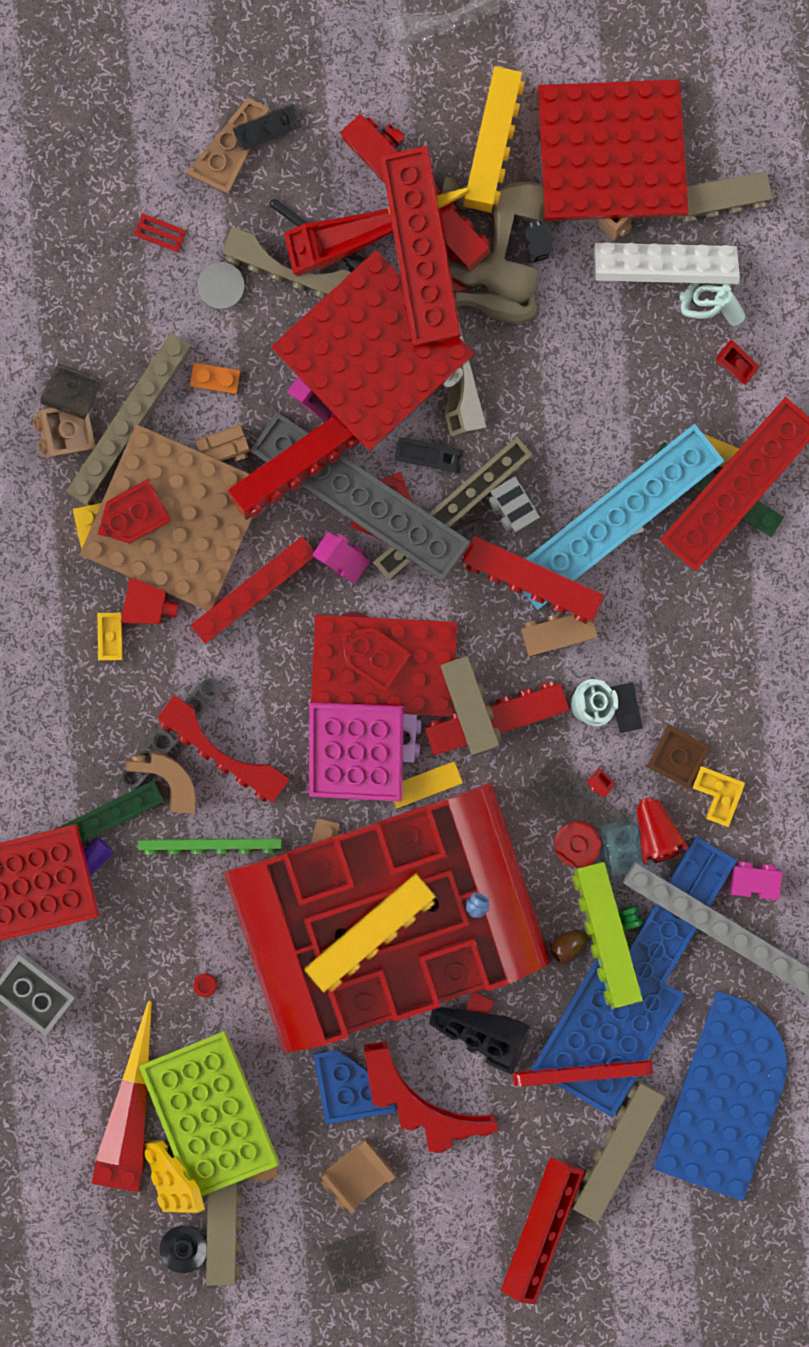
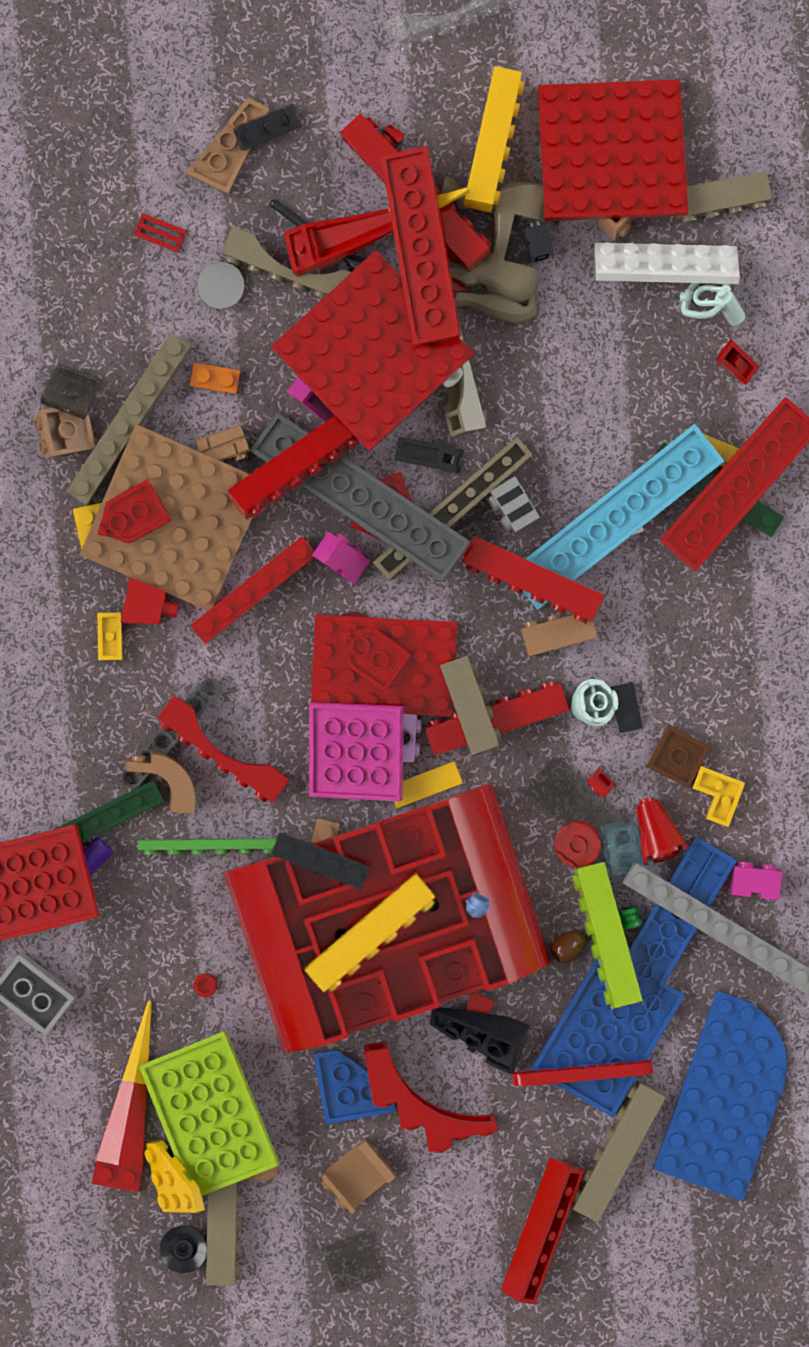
none -> black plate [271,832,370,889]

